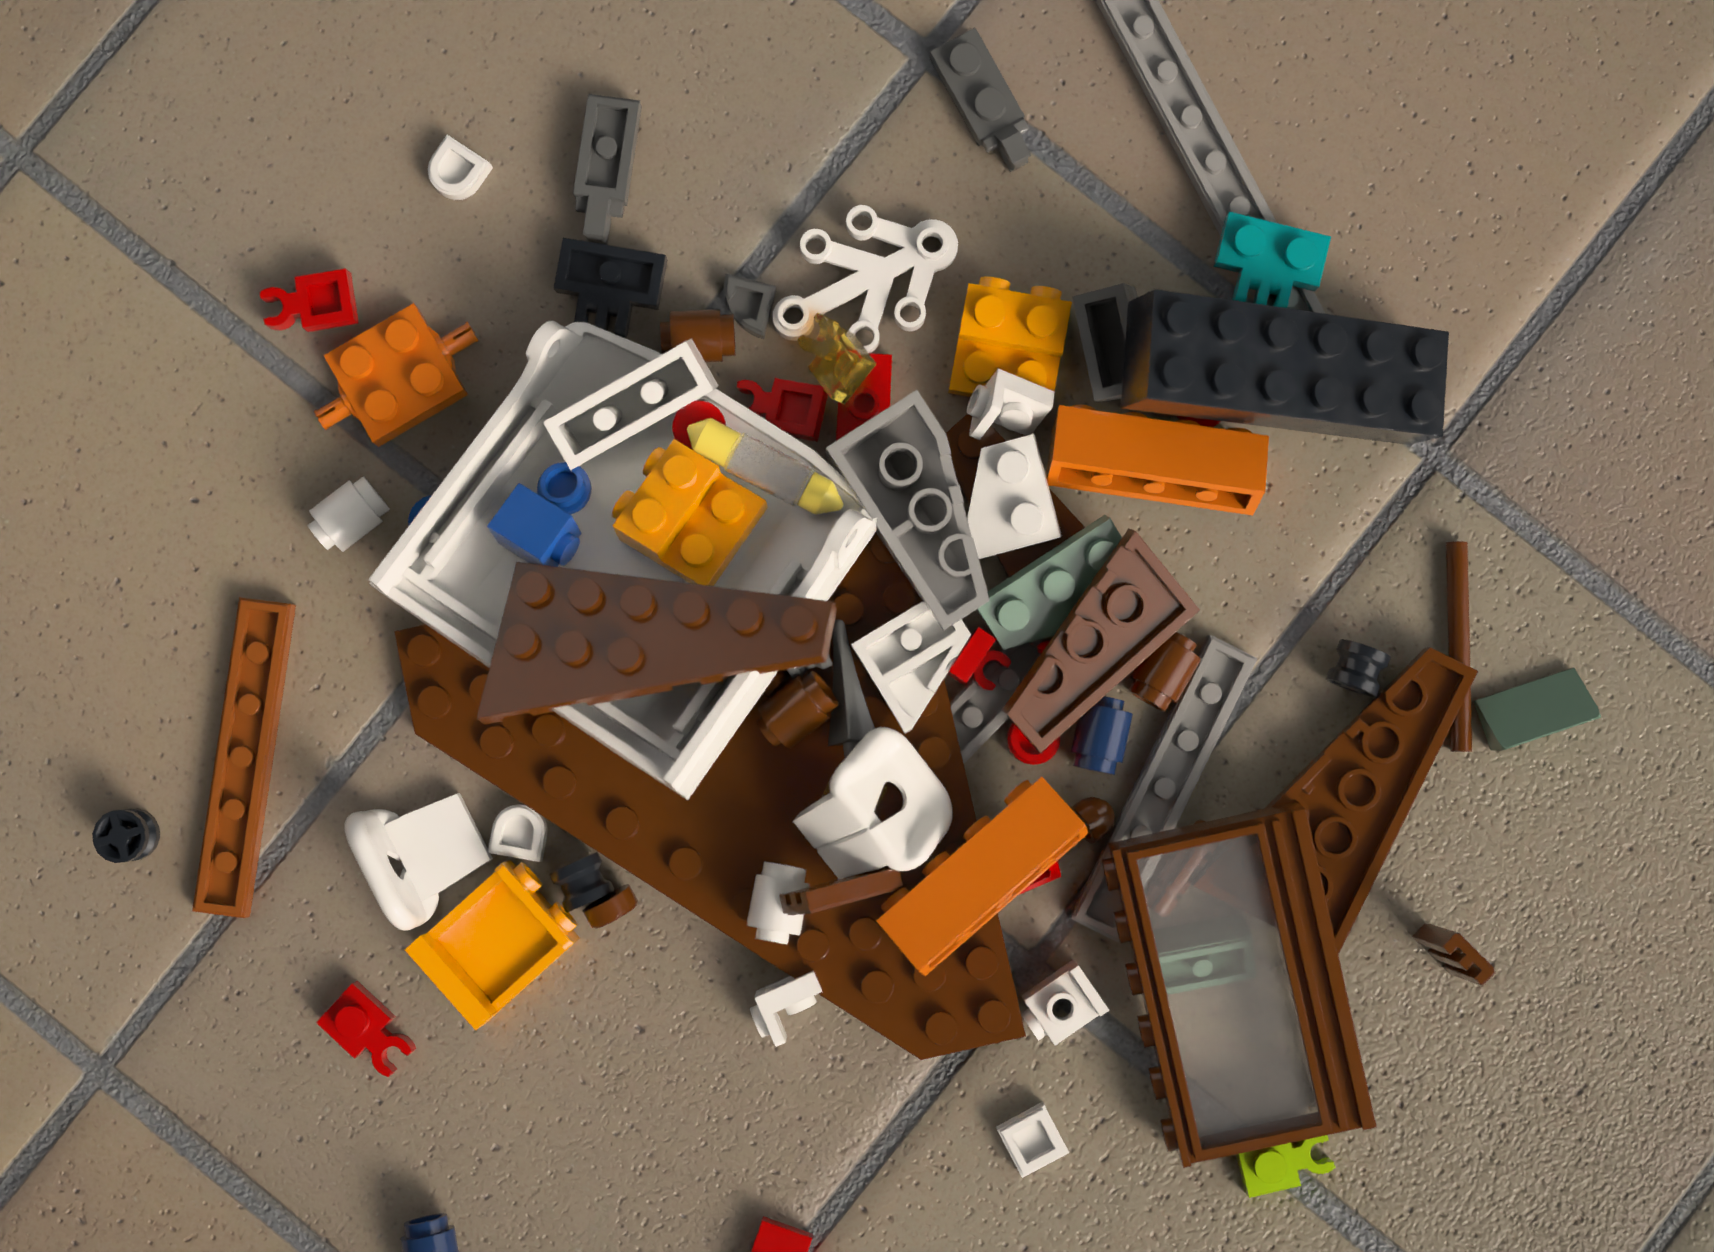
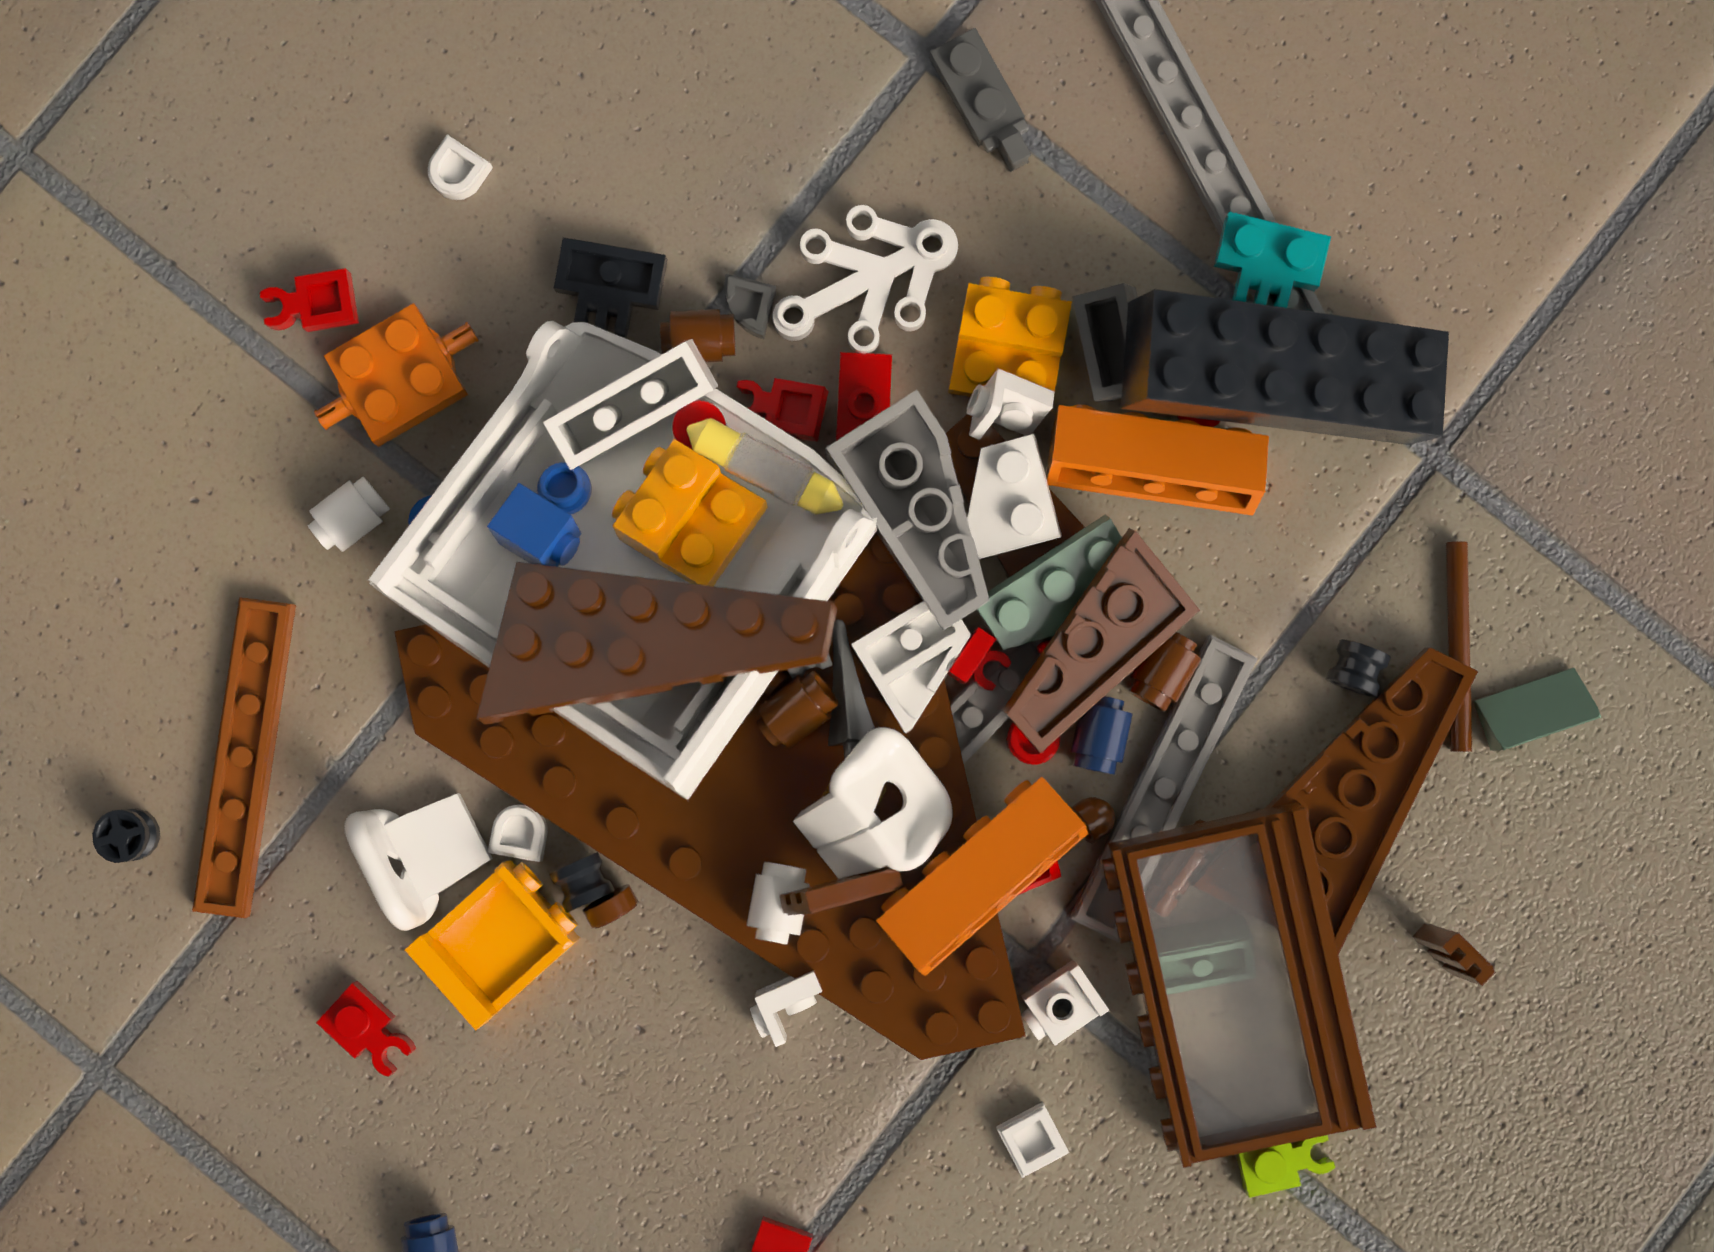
dark grey hinge [573,94,642,245] -> none
clear yellow plate [798,313,876,404] -> none

